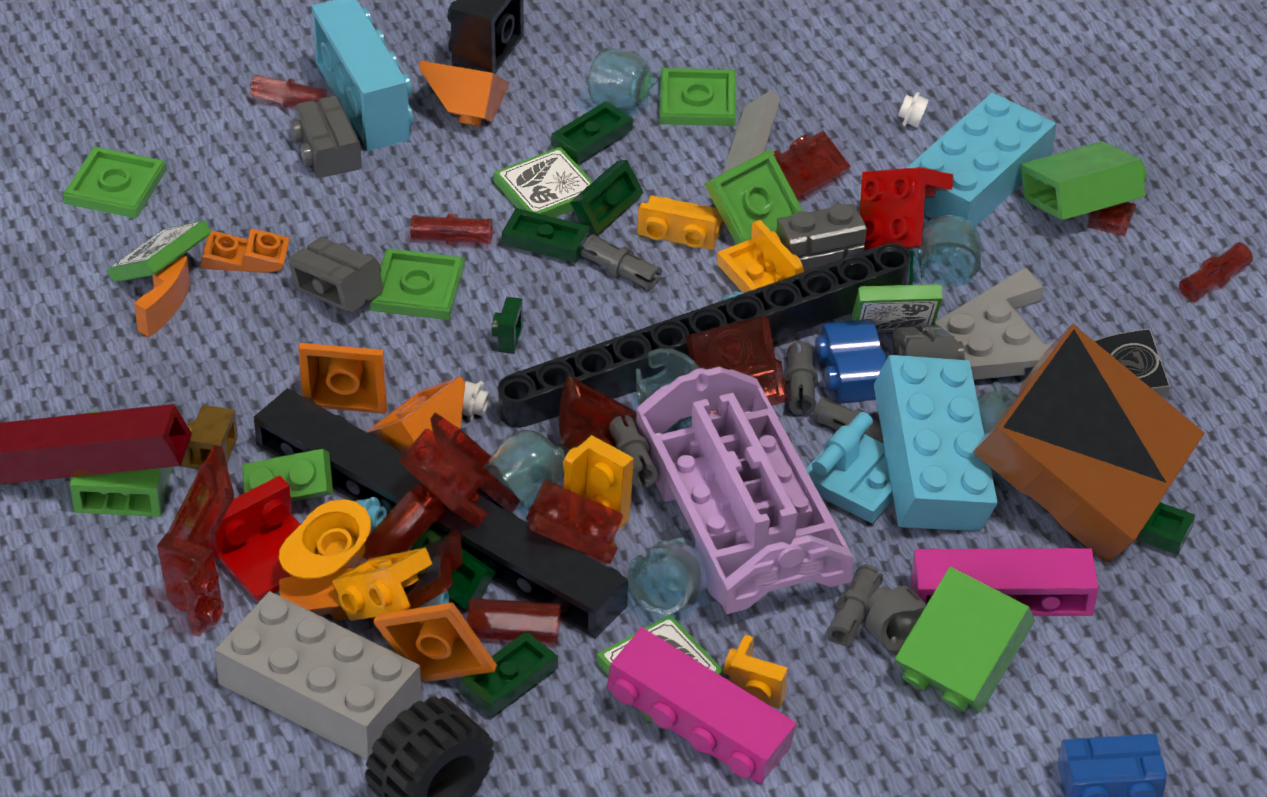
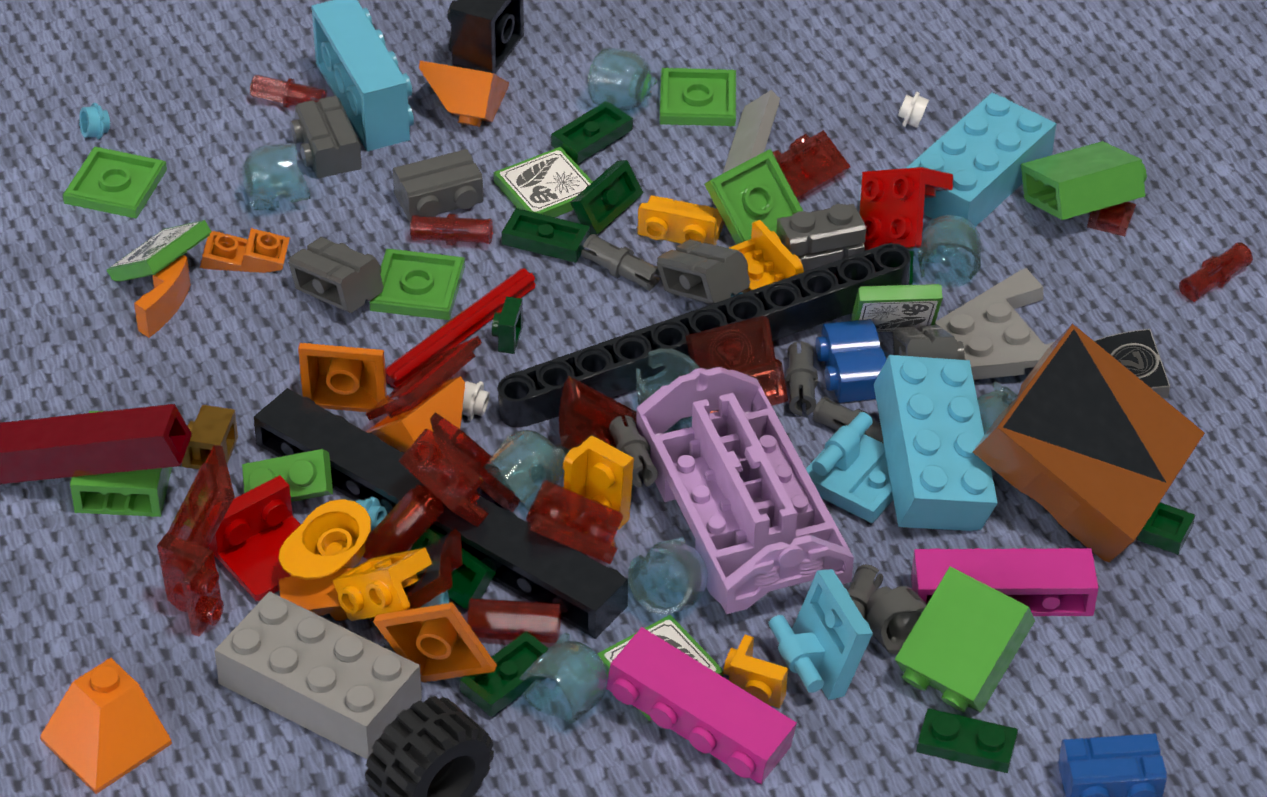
none -> orange slope [40,657,172,794]
none -> medium azure plate [79,103,110,139]
none -> clear light blue helmet [242,143,310,210]
none -> clear red piece [365,336,482,421]
none -> red axle [385,268,536,389]
none -> dark grey brick [393,149,483,221]
none -> clear light blue helmet [519,633,608,724]
none -> dark grey brick [656,239,750,304]
none -> medium azure plate [769,569,873,700]
none -> dark green plate [916,708,1018,774]

